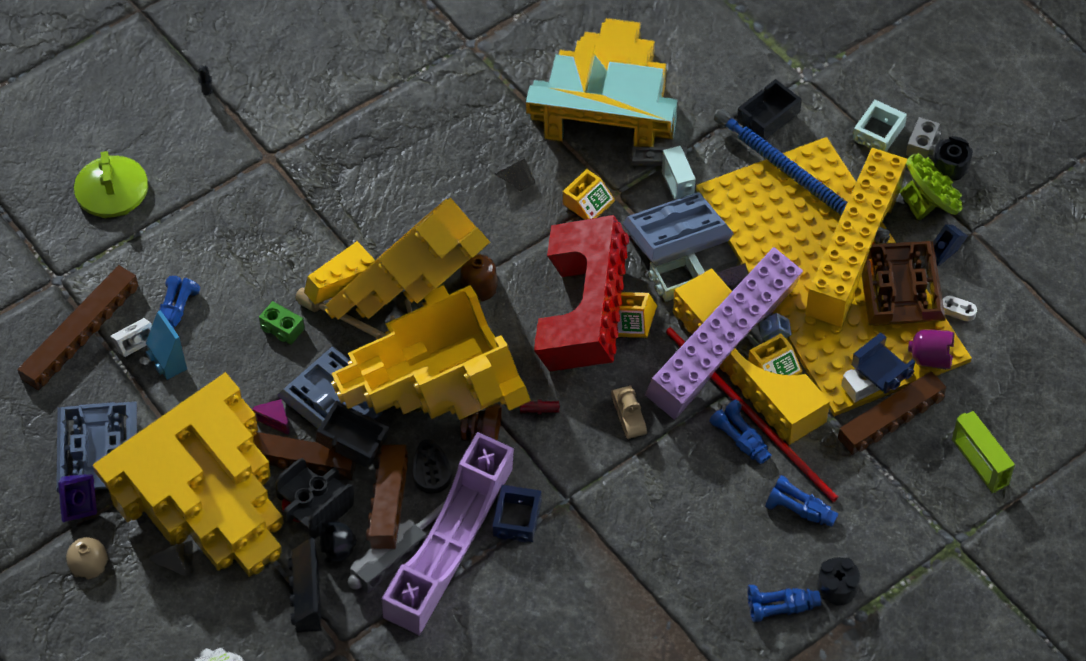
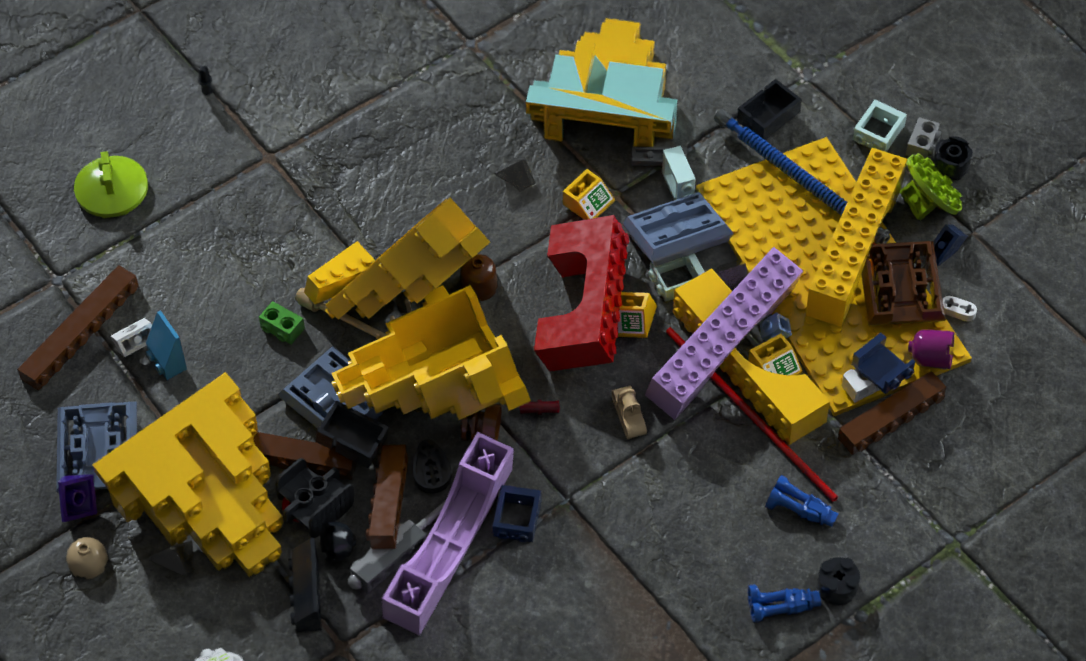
blue piece [159,276,201,330] -> none
magenta slope [252,399,290,435] -> none
blue piece [709,399,772,464] -> none
lime window [952,411,1015,493] -> none

